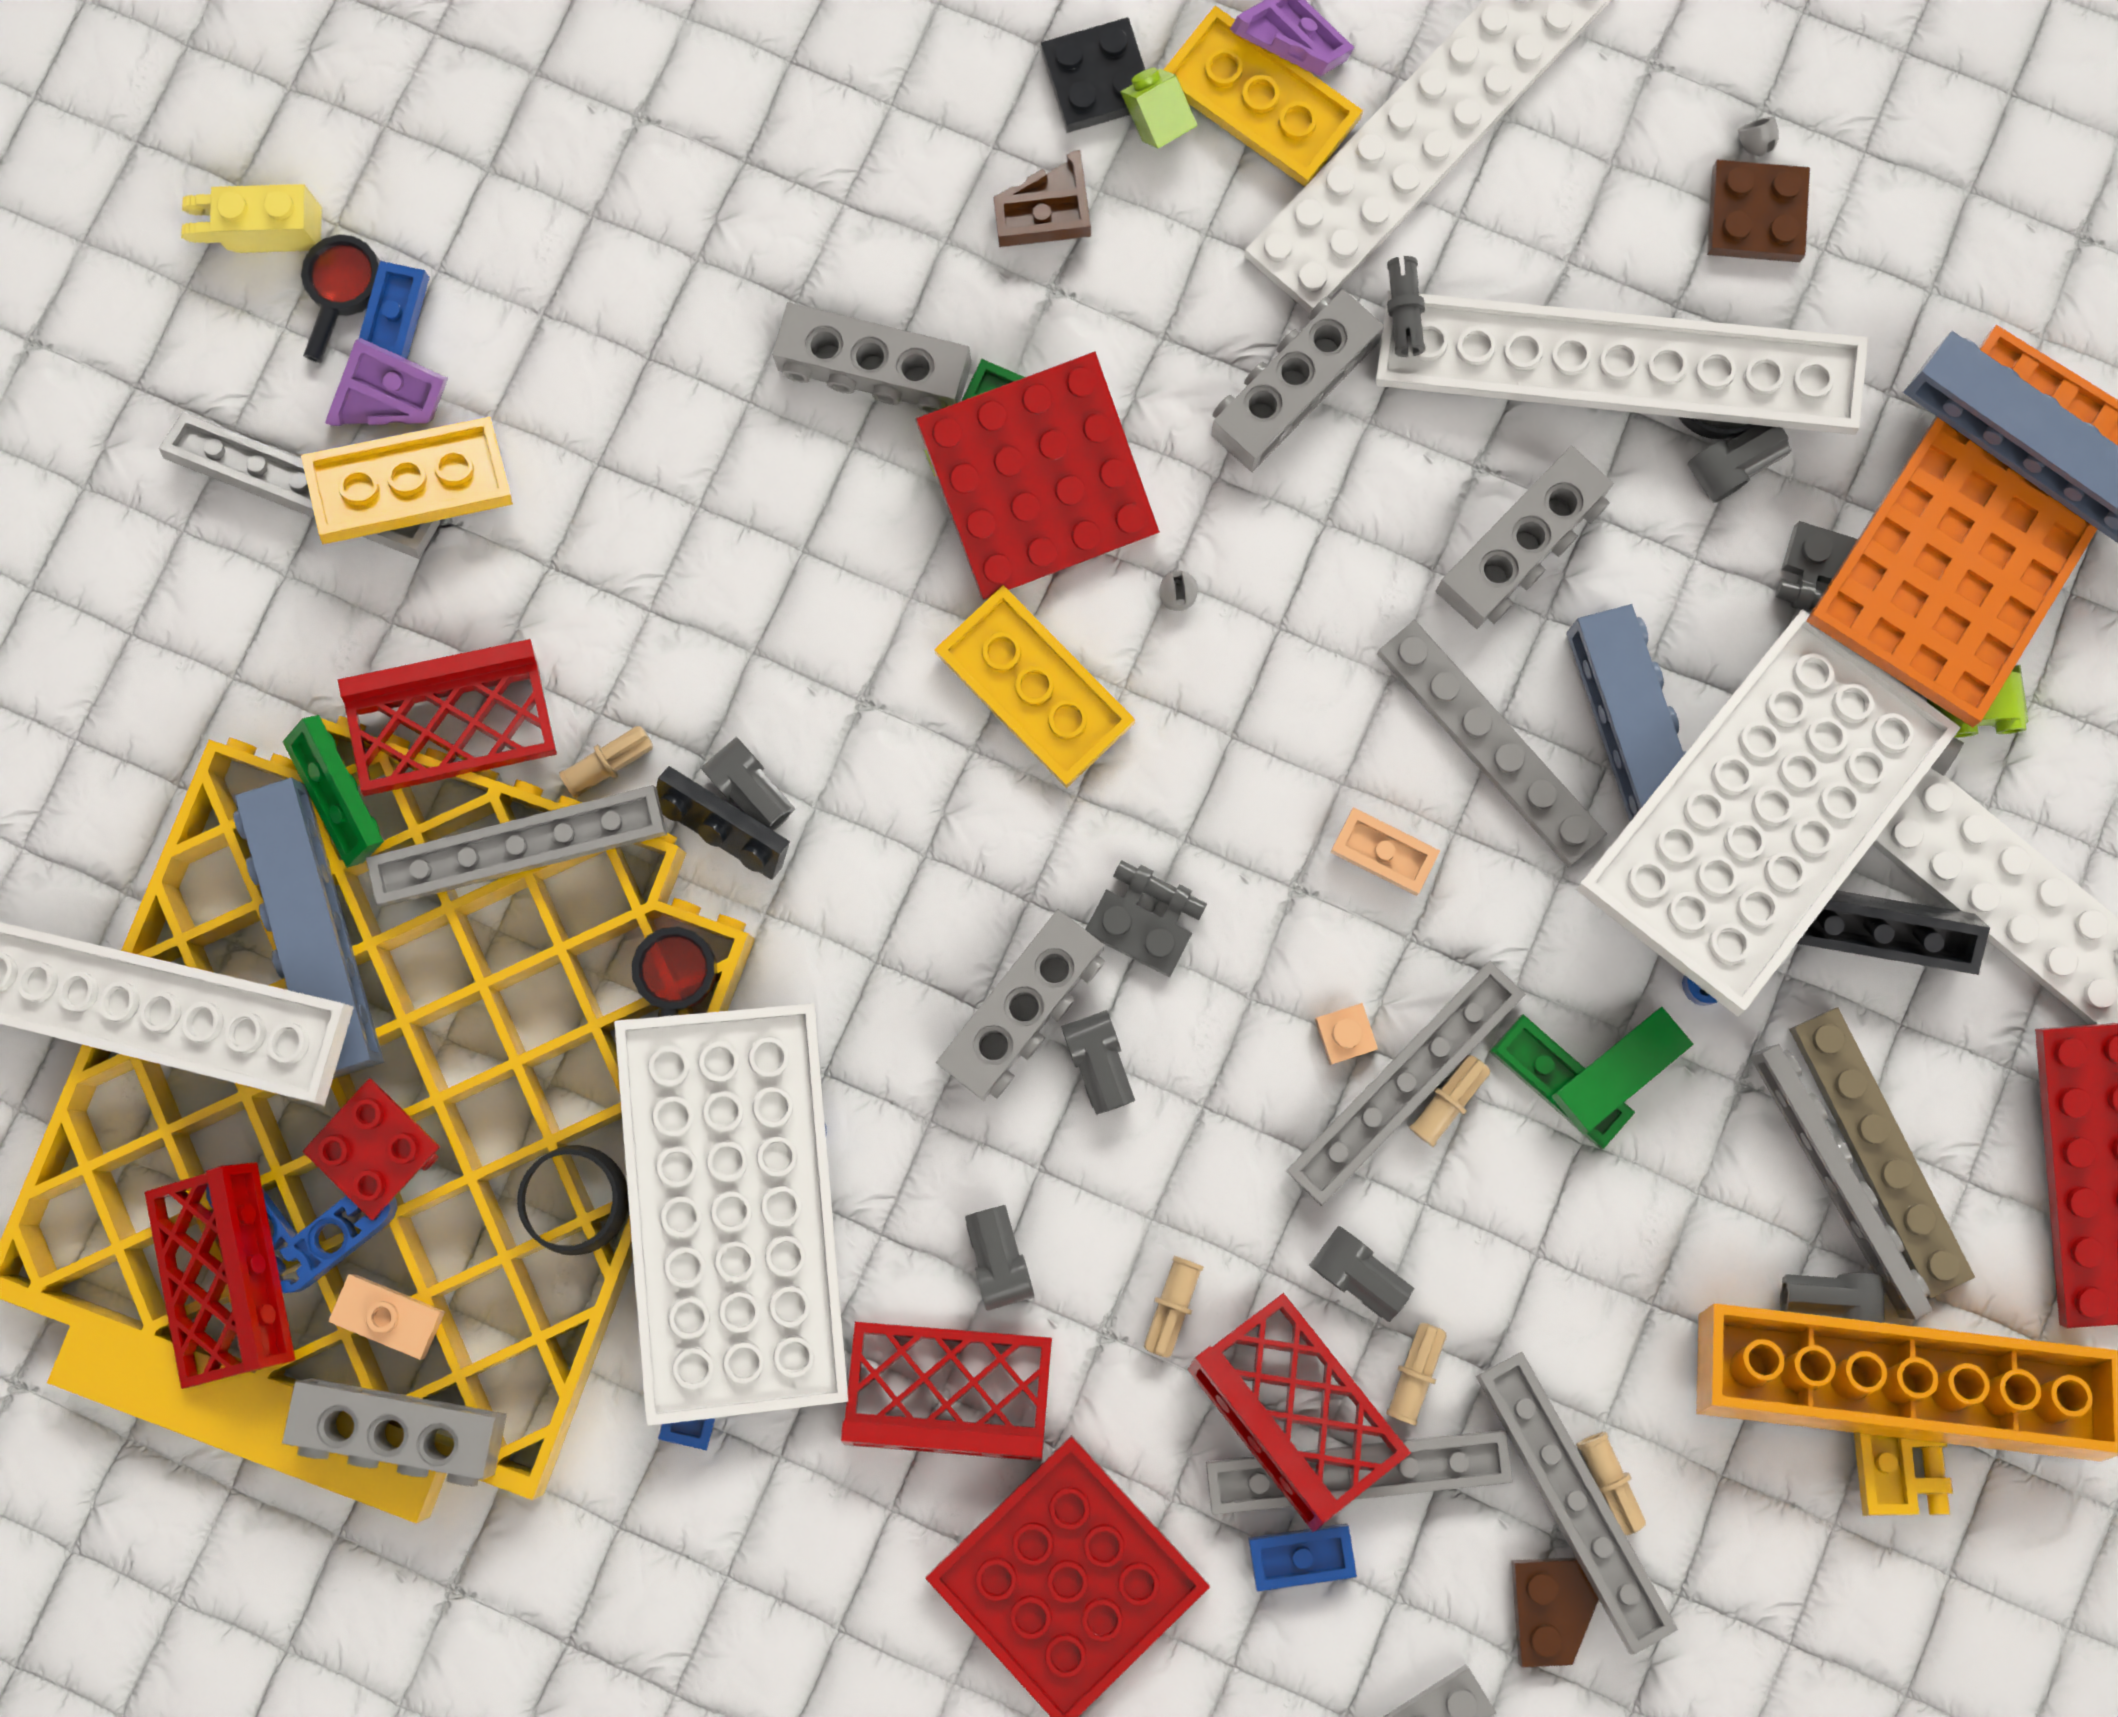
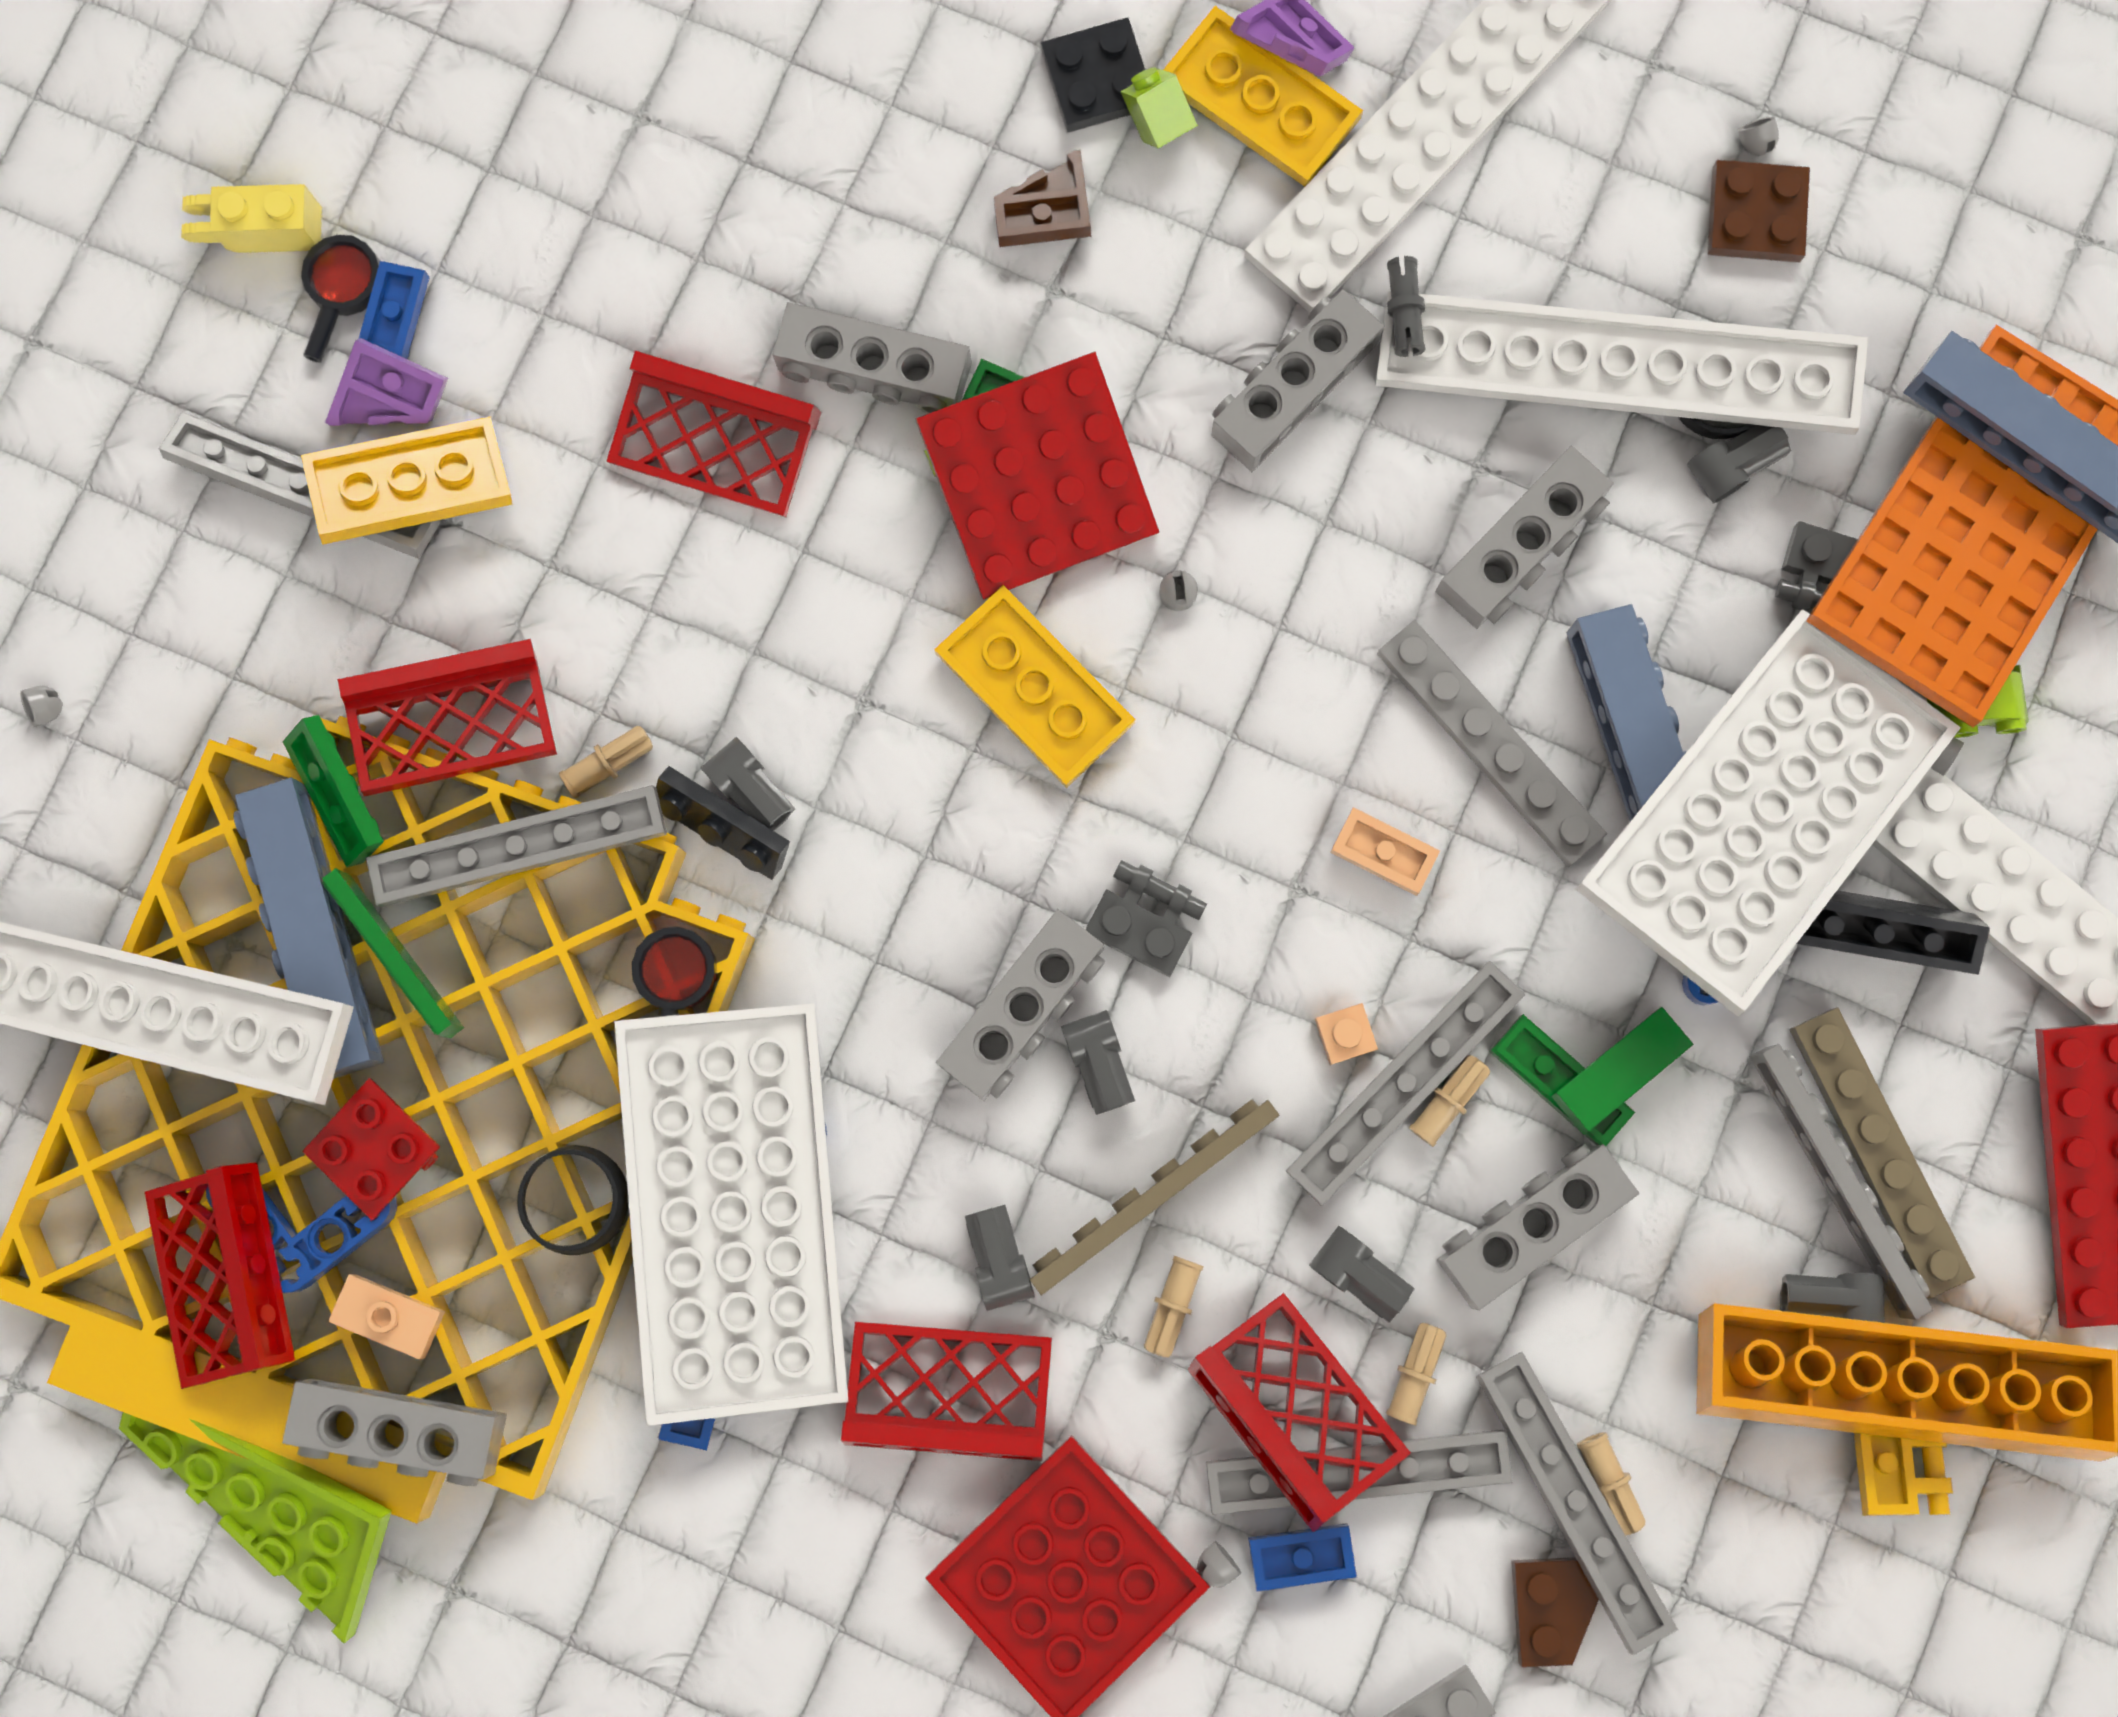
none -> light grey hinge [20,686,63,727]
none -> lime wing [119,1412,392,1644]
none -> green tile [322,868,464,1039]
none -> red fence [606,351,821,517]
none -> dark tan plate [1029,1099,1280,1296]
none -> light grey hinge [1197,1541,1241,1587]
none -> light grey brick [1437,1143,1640,1310]

